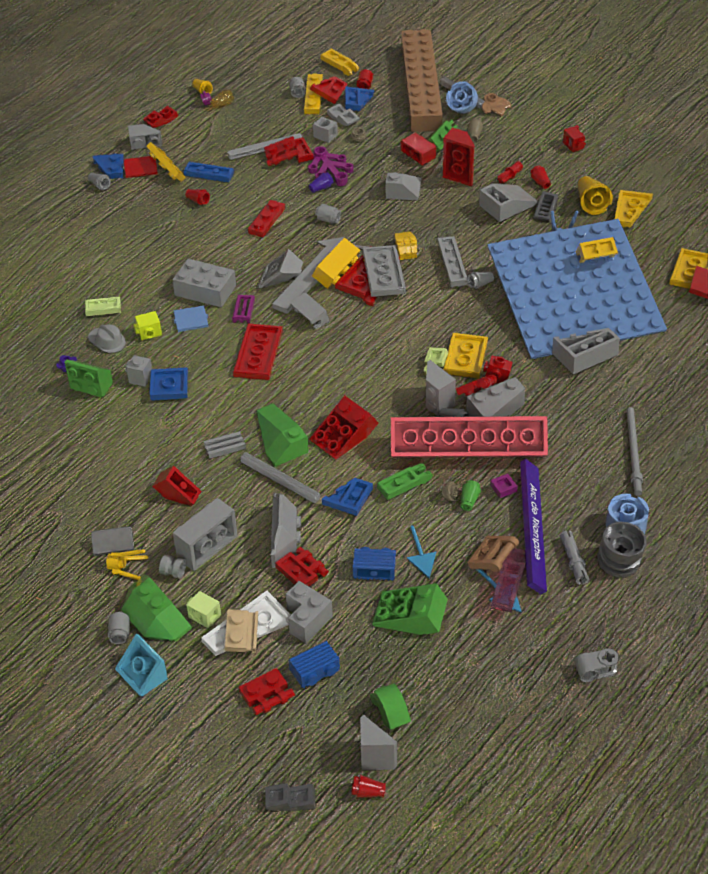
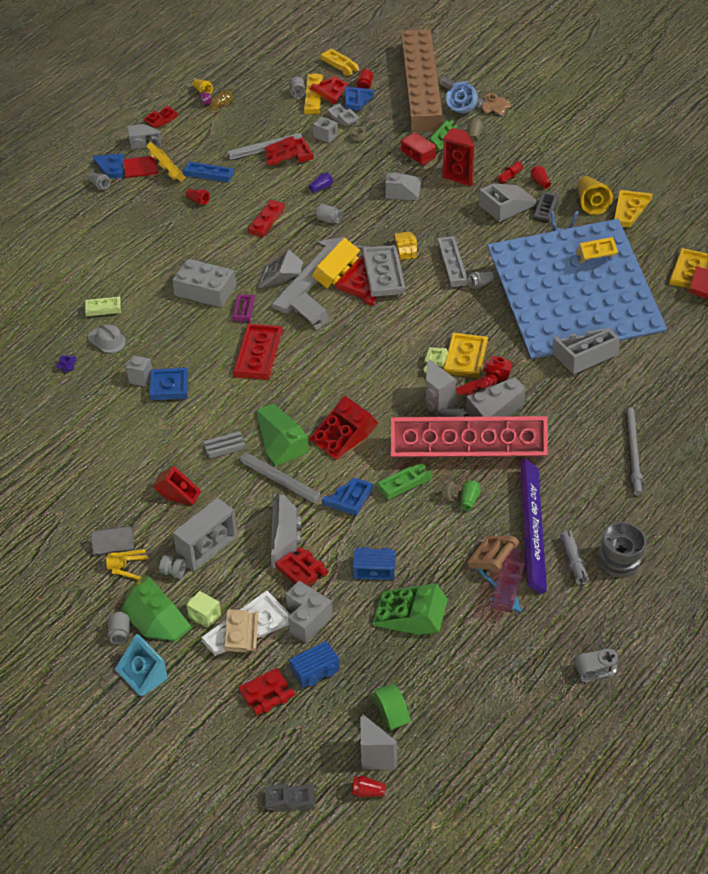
bright green slope [65,360,113,398] -> none
neon yellow brick [133,311,162,340] -> none
medium blue piece [174,306,208,332] -> none
magenta plant [308,146,354,186] -> none
dark azure piece [407,525,436,579] -> none
magenta plate [490,473,518,498] -> none
red brick [563,125,586,152] -> none
light blue brick [606,494,649,534] -> none

